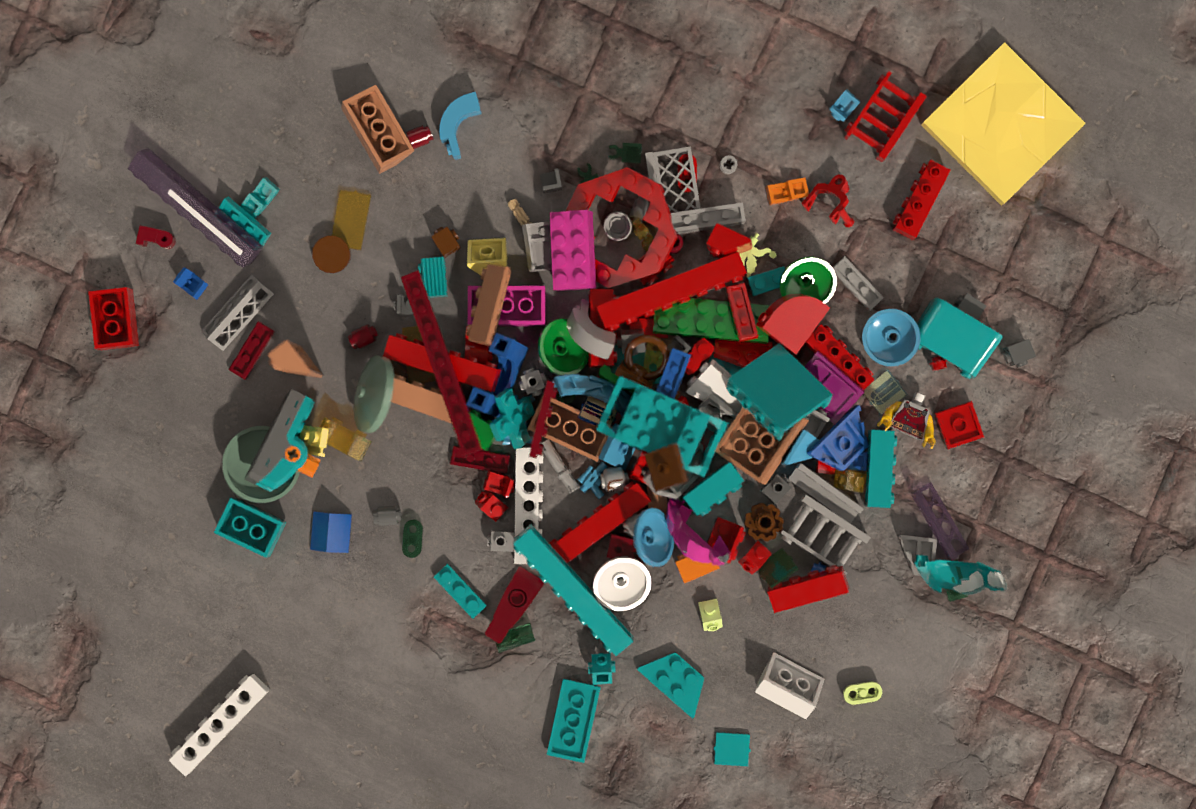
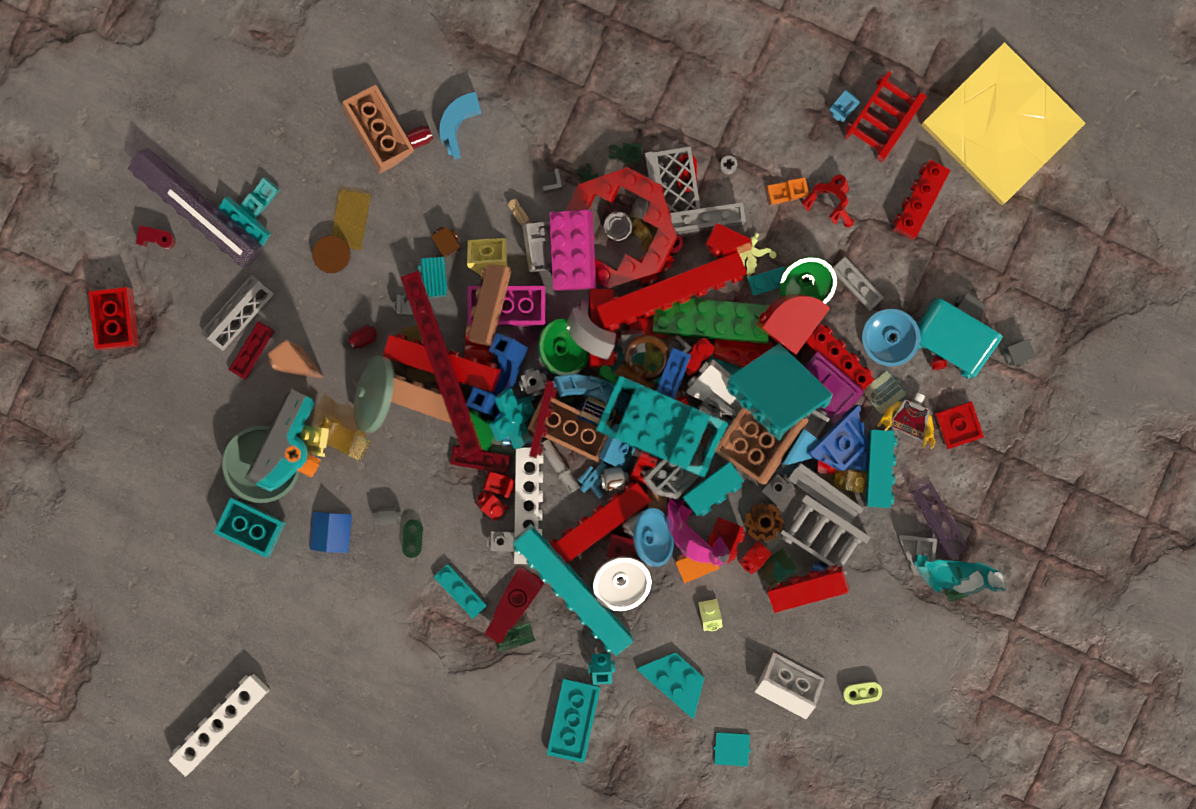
blue bracket [173,267,209,300] -> none
reddish brown plate [645,443,688,492] -> none
red tile [726,283,759,342] -> none

